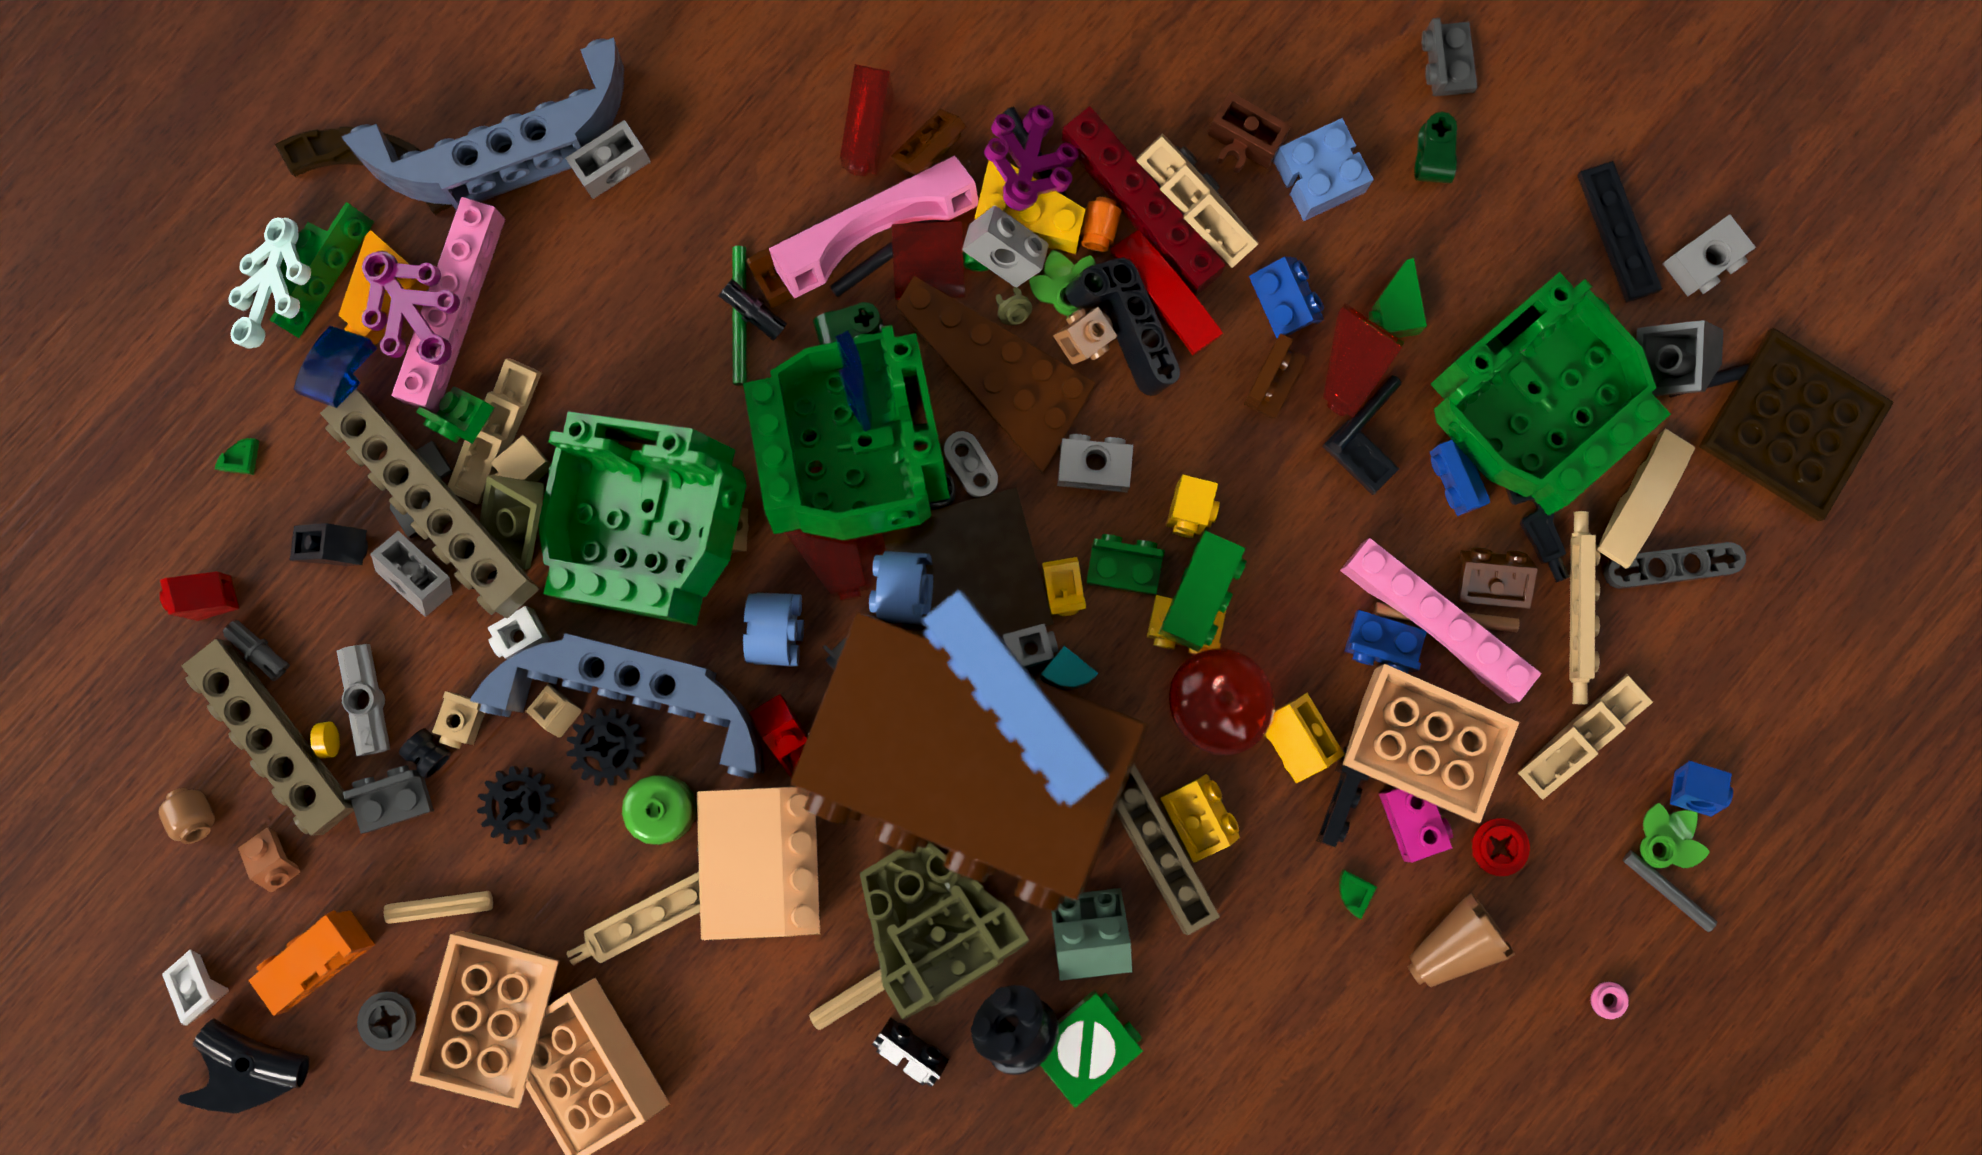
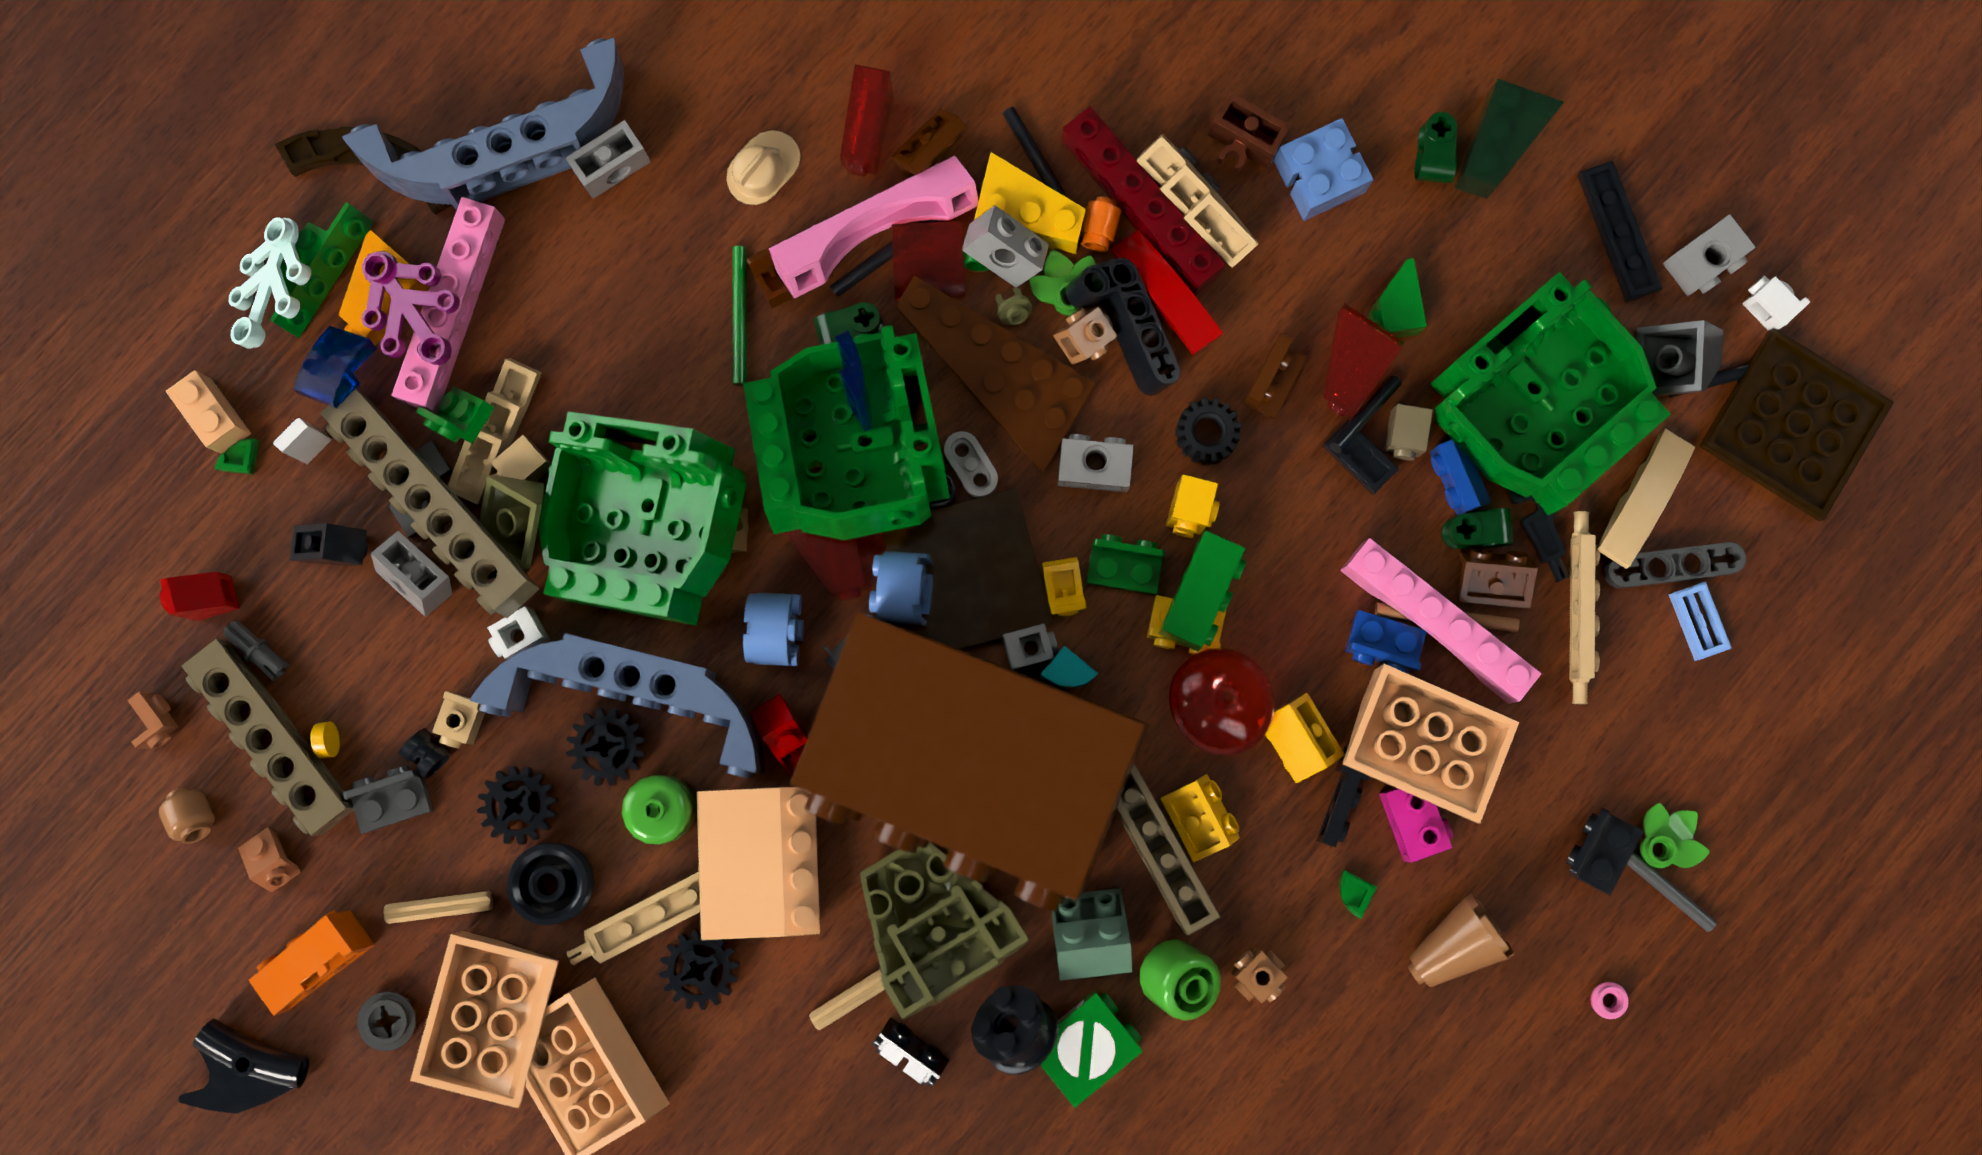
white slope [162,950,229,1026] -> none
light grey piece [337,644,390,756] -> none
tan slope [526,683,581,737] -> none
black pin [718,279,787,341] -> none
medium blue brick [923,590,1109,806] -> none
magenta plant [984,105,1078,211] -> none
blue bracket [1249,256,1324,338] -> none
dark grey bracket [1422,18,1477,96] -> none
red gear [1471,818,1530,876] -> none
tan slope [1518,674,1653,800] -> none
blue brick [1670,761,1733,817] -> none
none -> nougat bracket [127,692,179,750]
none -> light nougat brick [166,370,251,454]
none -> white tile [273,418,332,464]
none -> black wheel [507,843,594,925]
none -> black gear [659,929,740,1010]
none -> tan piece [726,130,800,205]
none -> bright green head [1139,939,1221,1021]
none -> black tyre [1175,398,1241,465]
none -> medium nougat brick [1231,948,1288,1004]
none -> dark tan brick [1384,404,1433,461]
none -> dark green piece [1441,508,1515,549]
none -> clear green wedge [1454,79,1564,199]
none -> black bracket [1566,808,1644,896]
none -> light blue tile [1668,581,1732,661]
none -> white brick [1742,275,1810,330]

